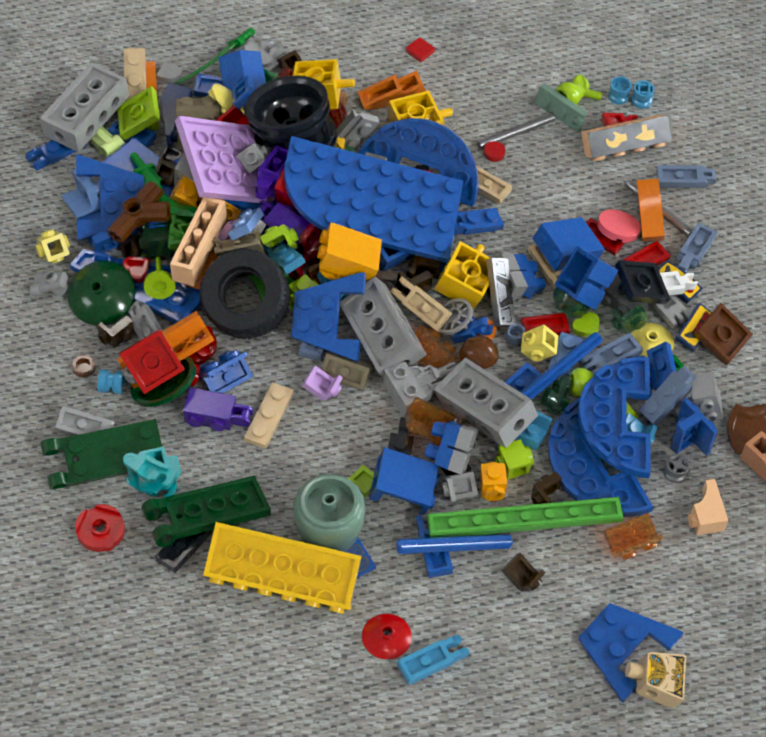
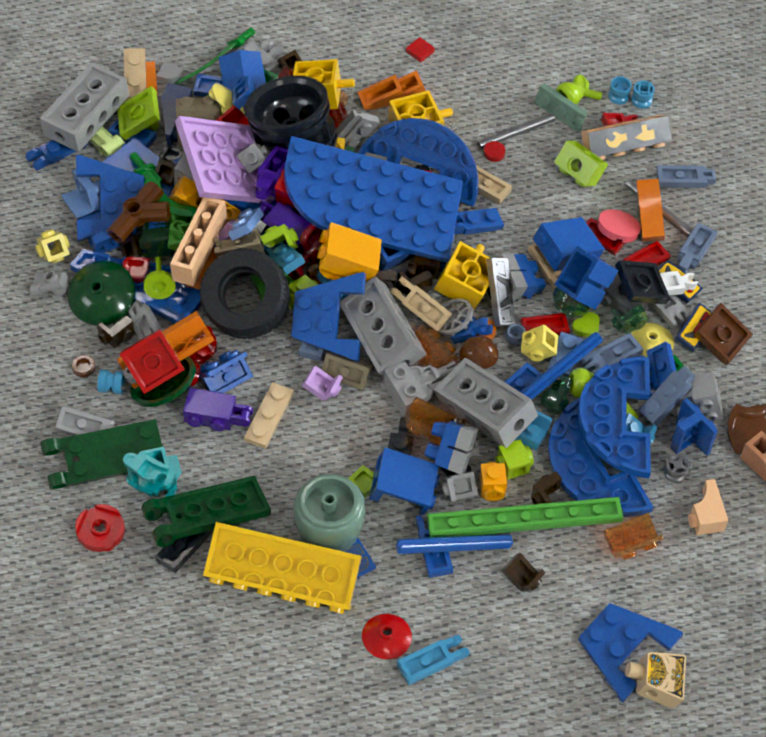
none -> lime brick [554,141,608,187]

